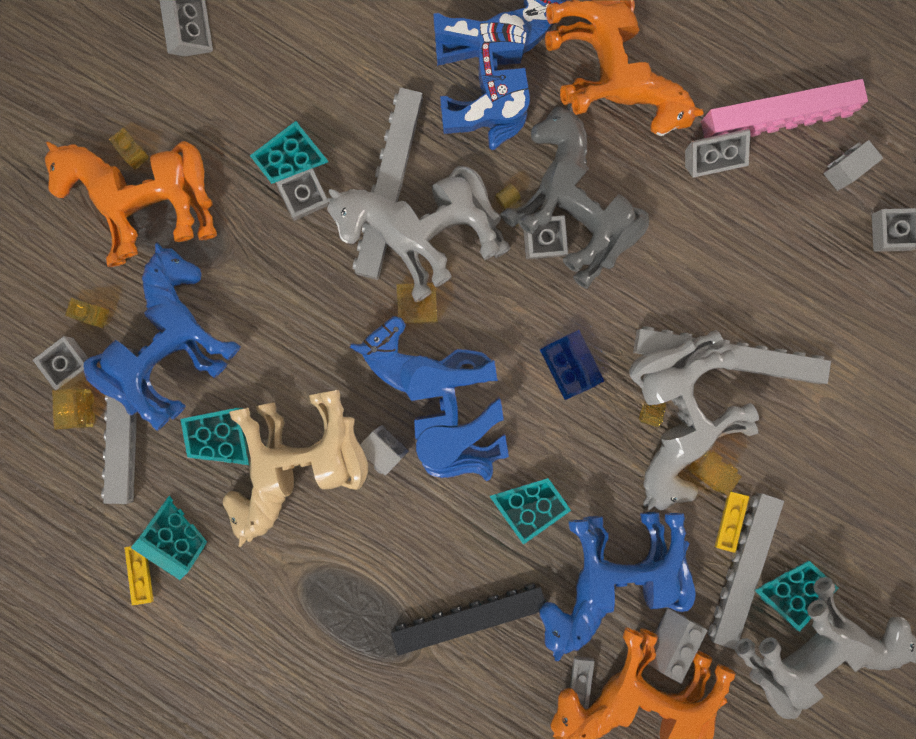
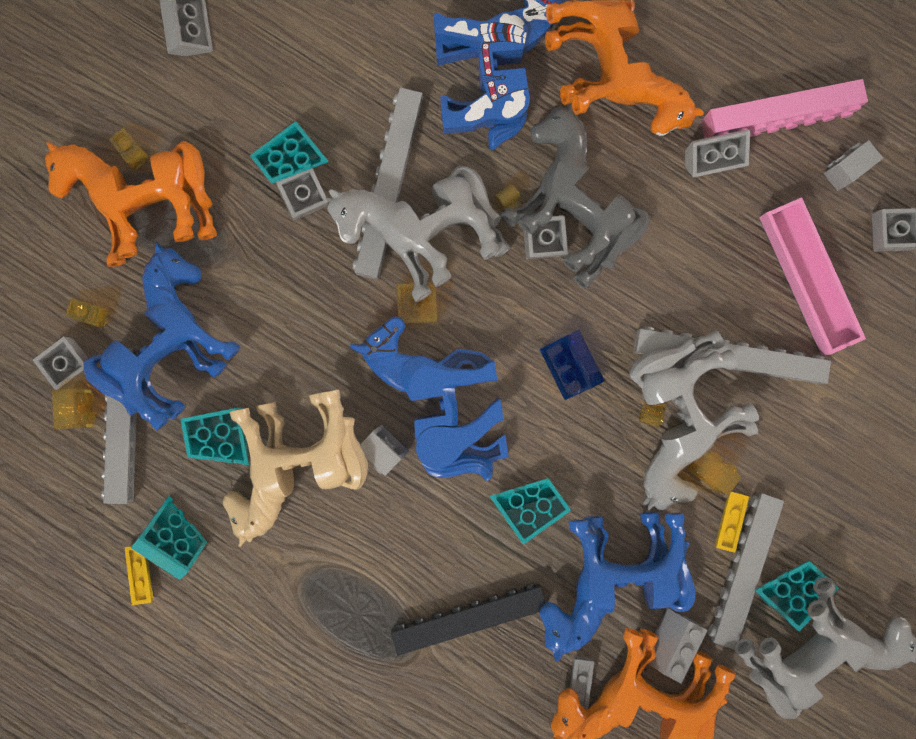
none -> bright pink piece [759,198,866,356]

